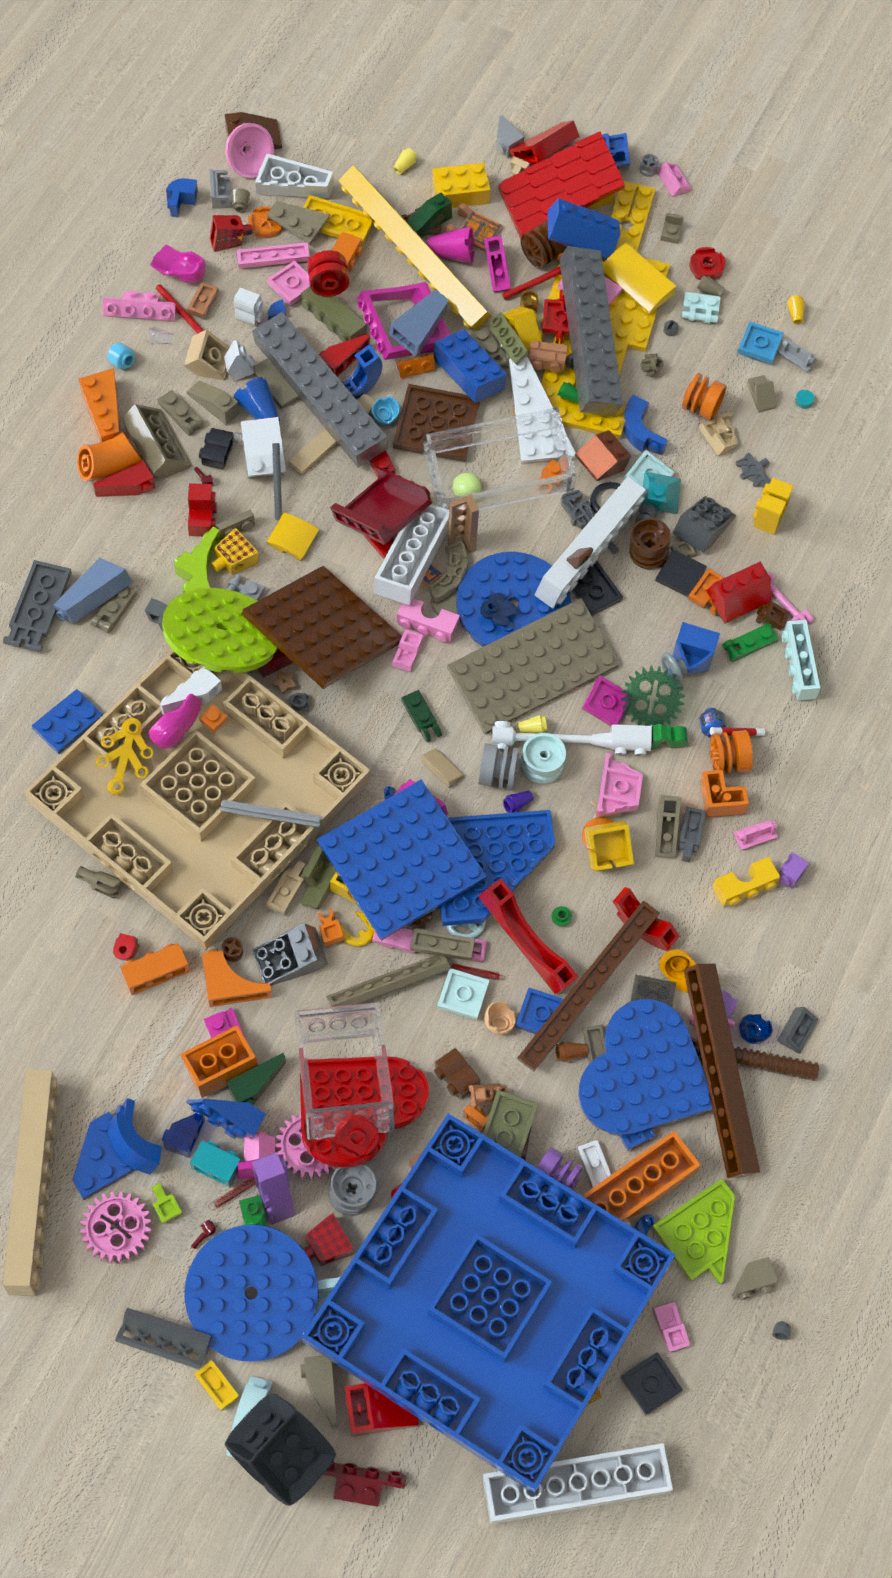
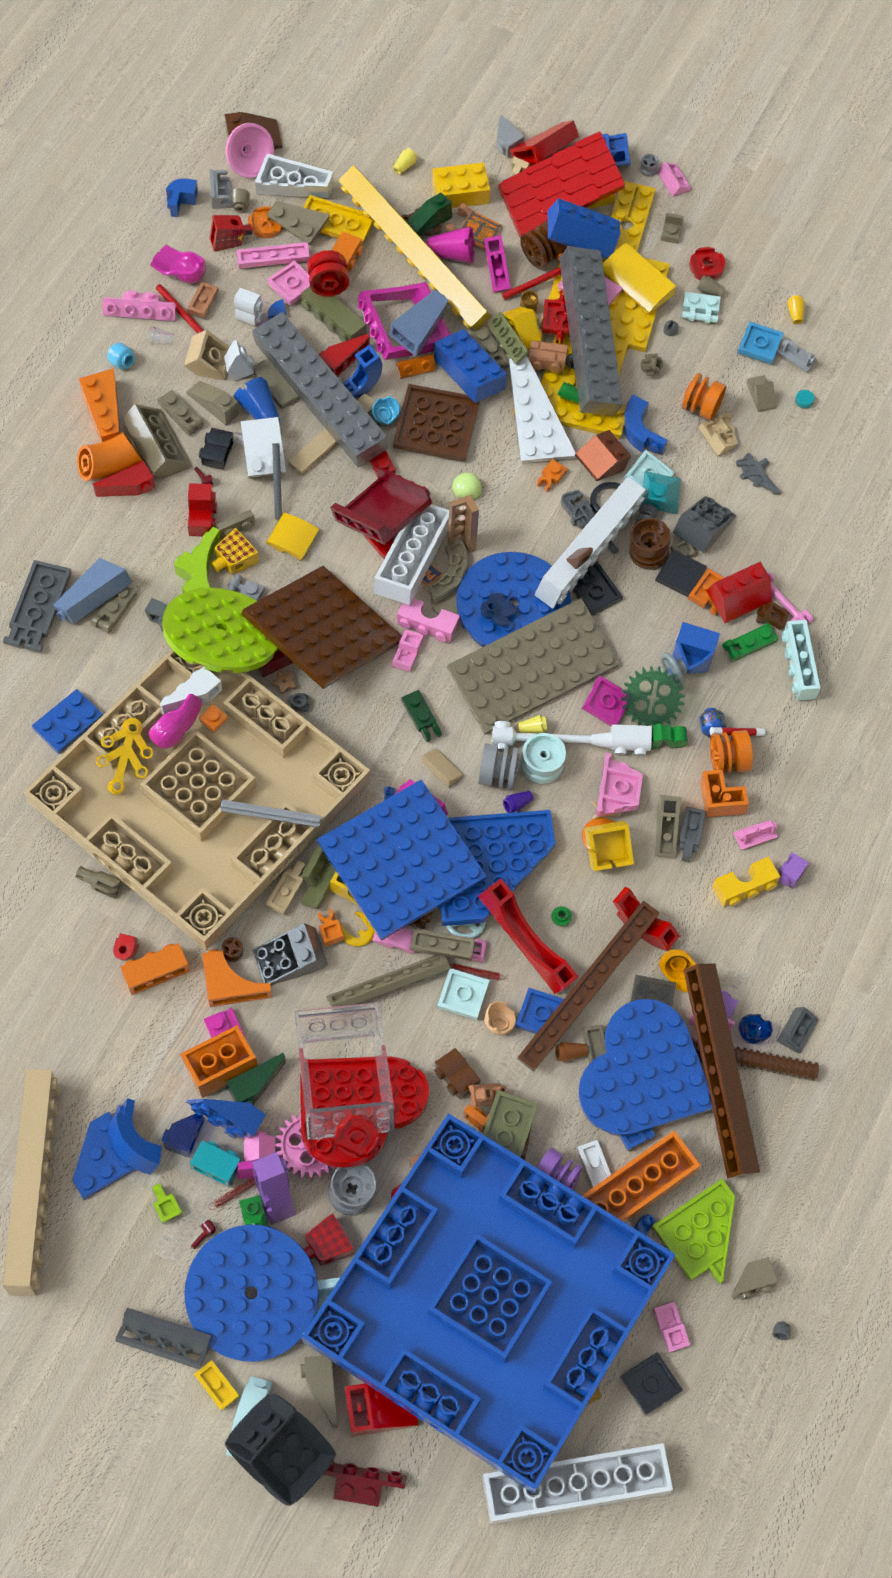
bright pink gear [80,1191,152,1264] -> none
clear door [423,407,576,510] -> none
yellow piece [753,477,794,535] -> none

